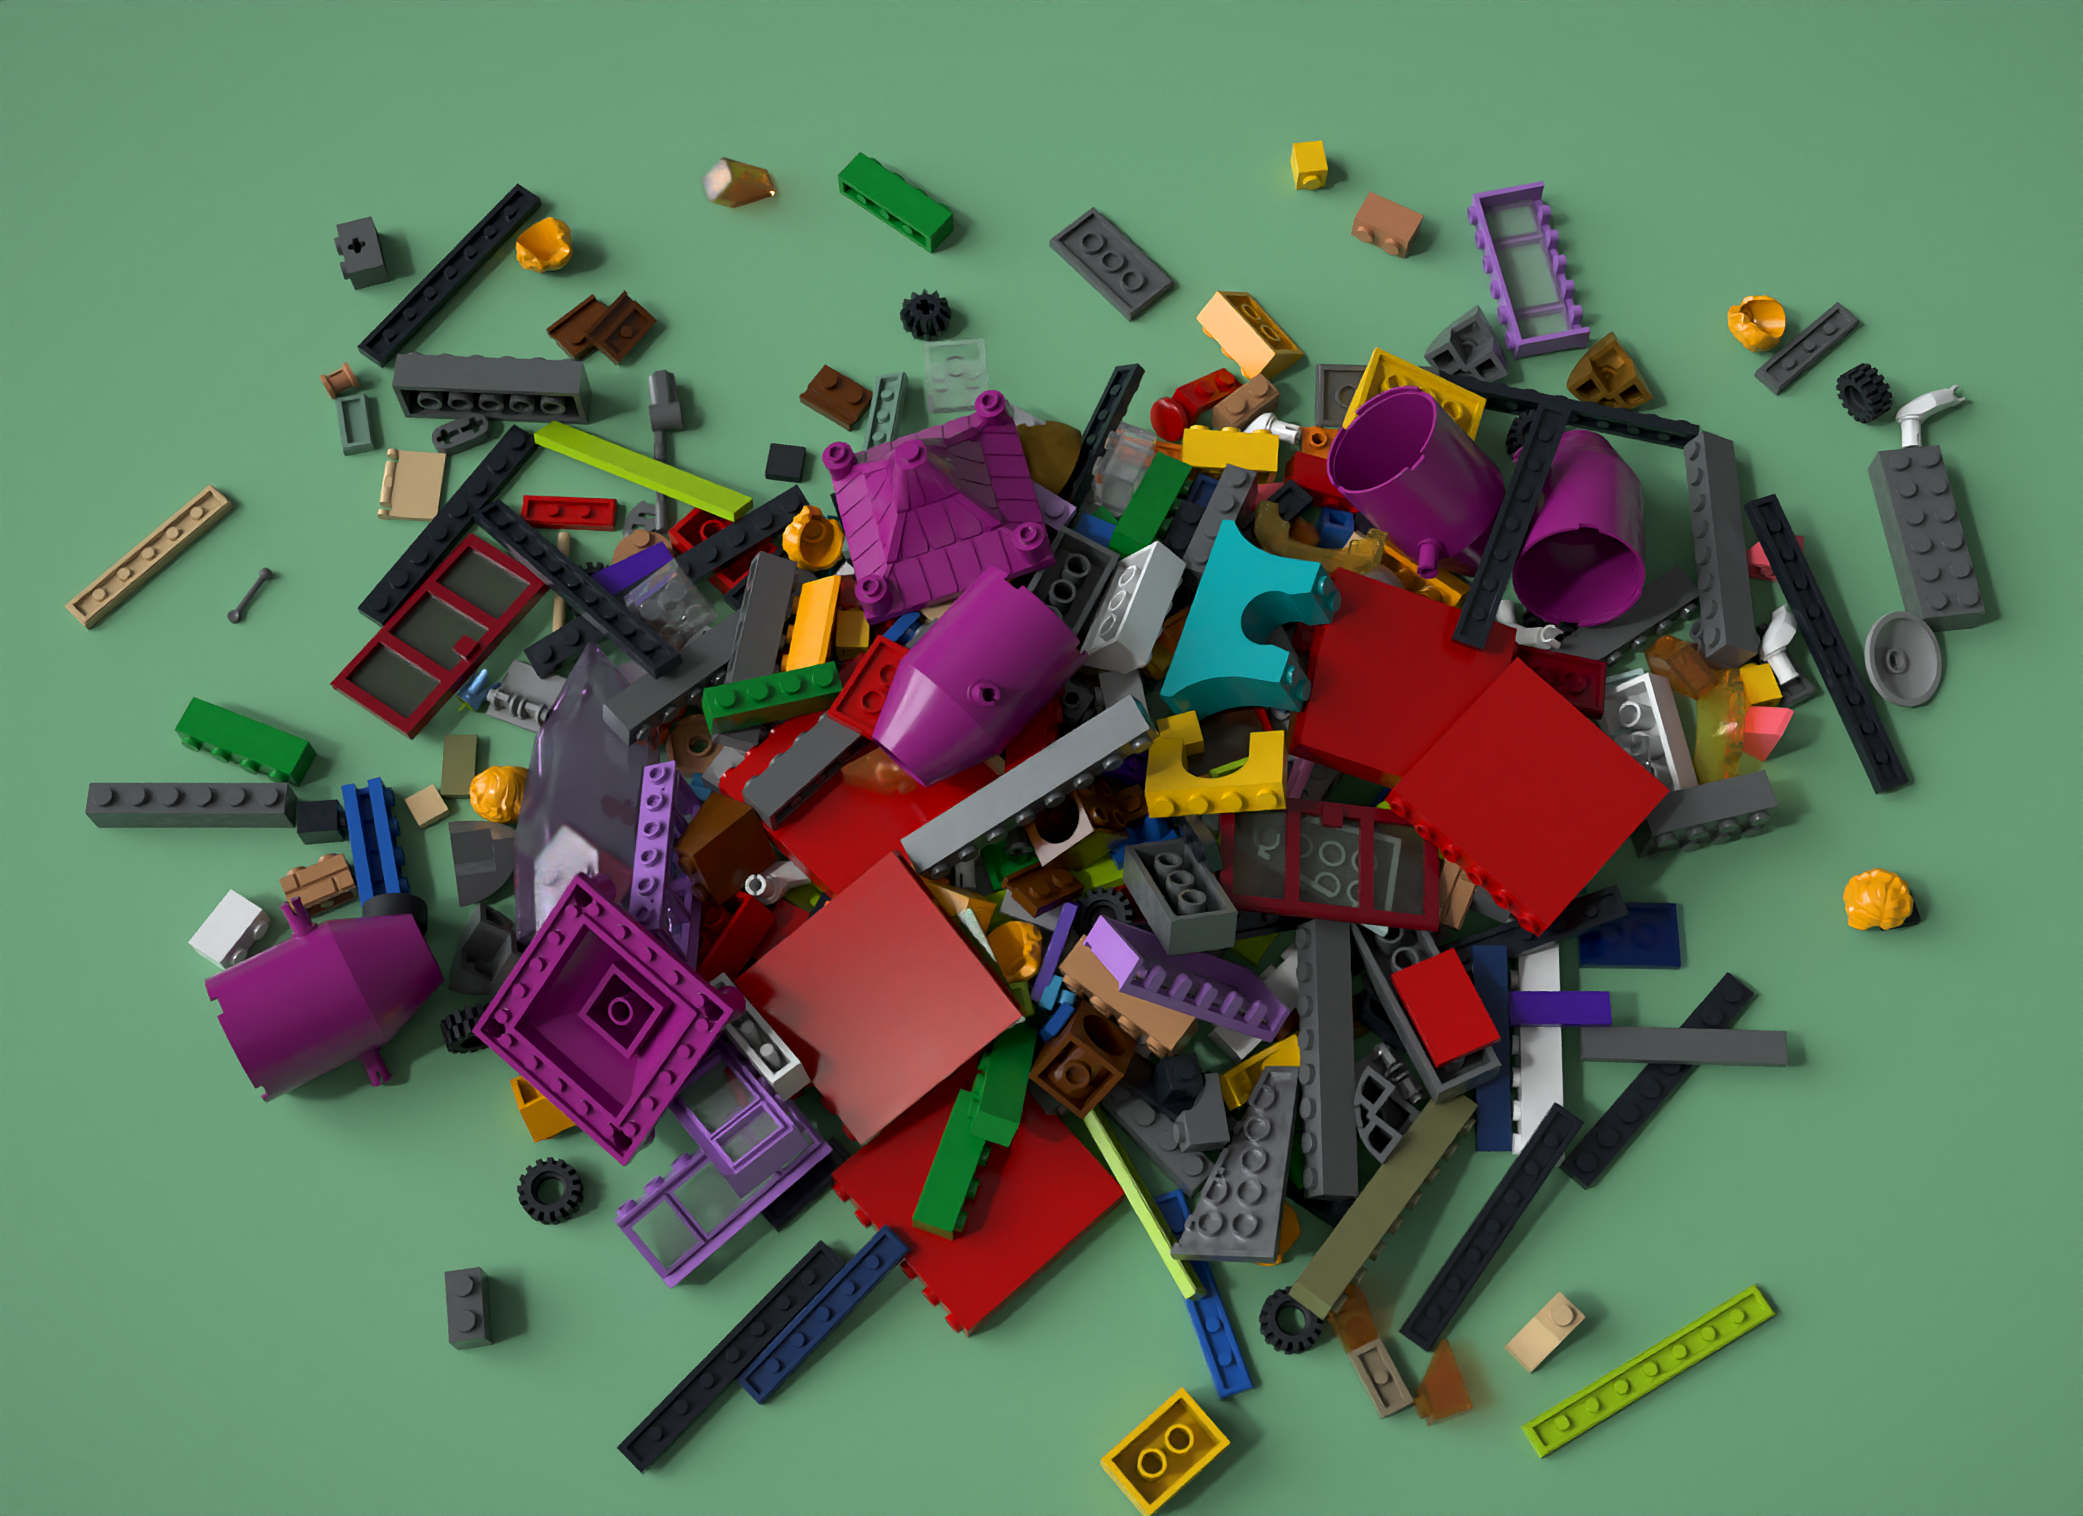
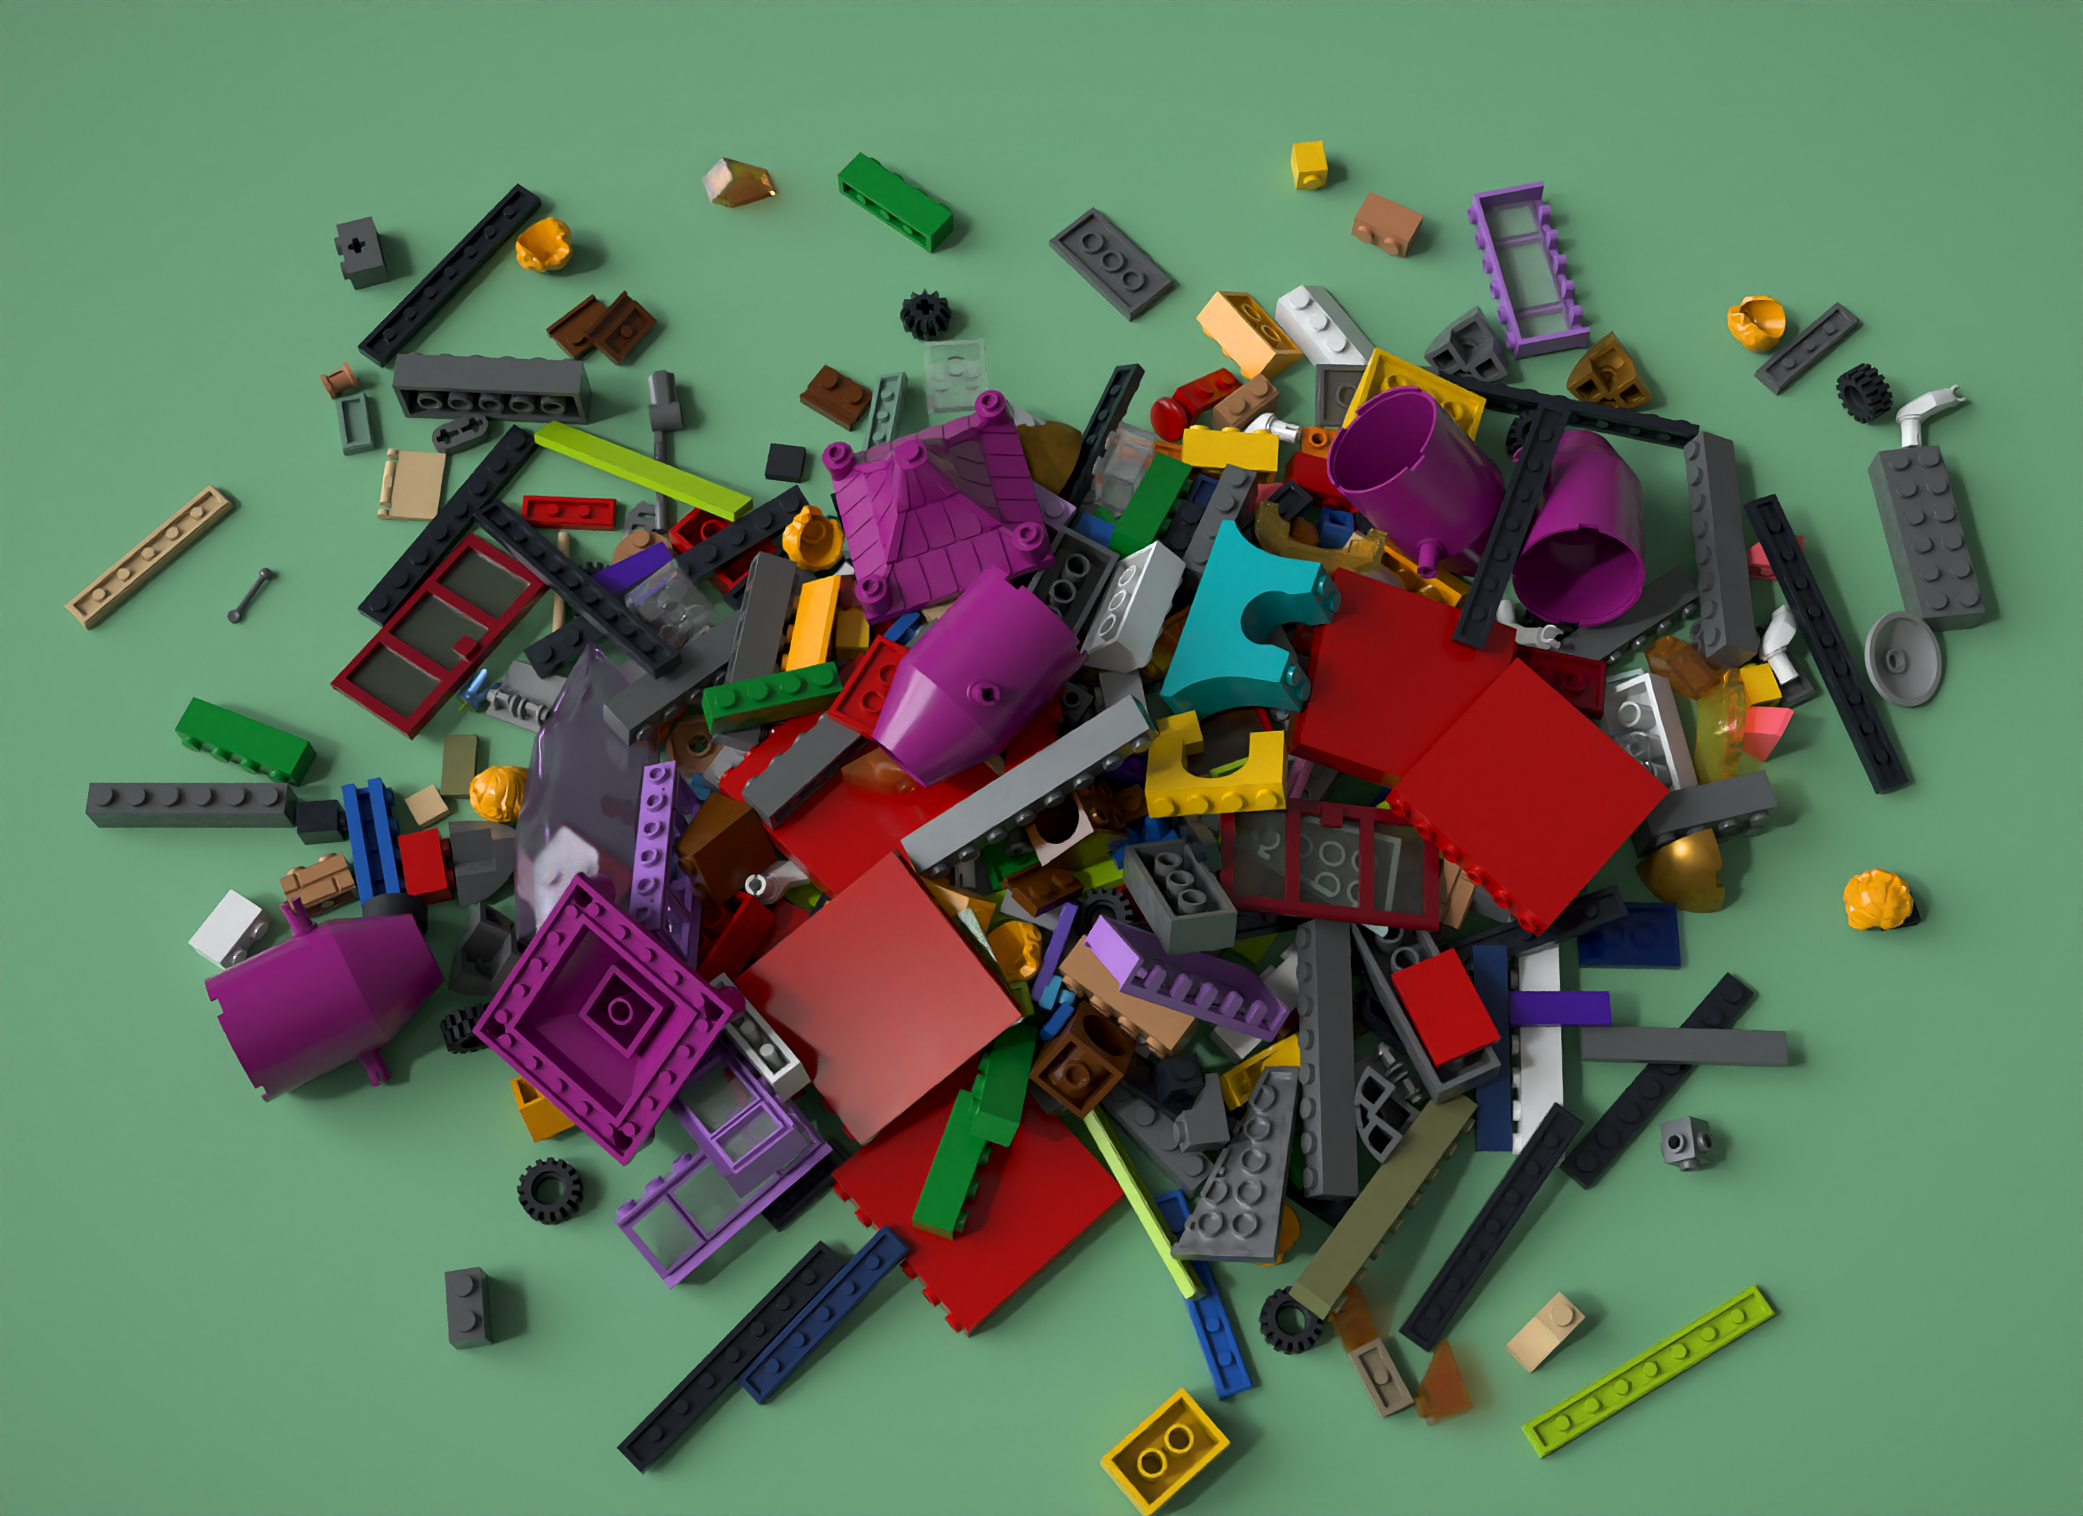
none -> red brick [398,828,457,905]
none -> white slope [1275,285,1375,368]
none -> pearl gold brick [1635,828,1725,913]
none -> dark grey brick [1660,1116,1714,1172]

